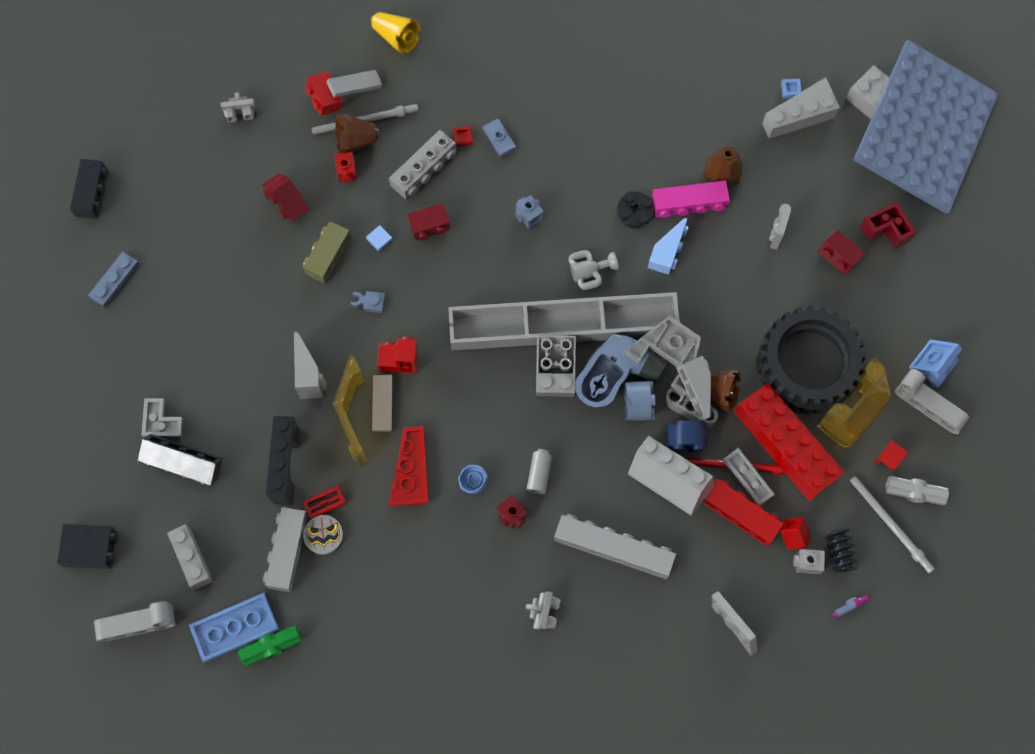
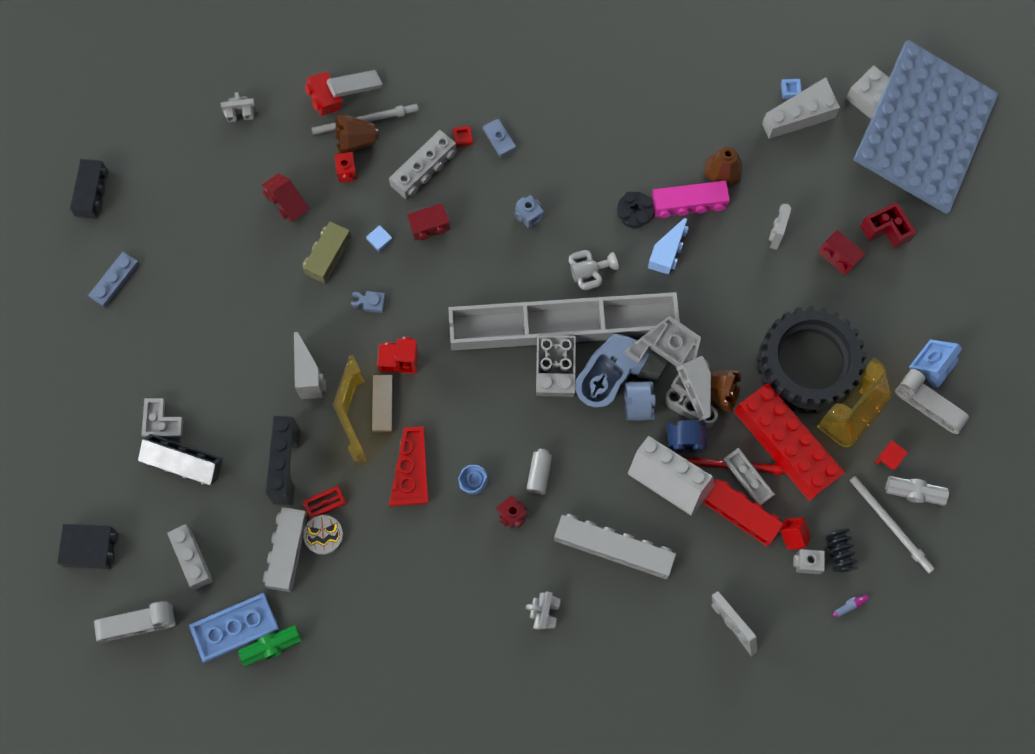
yellow cone [371,12,421,54] -> none

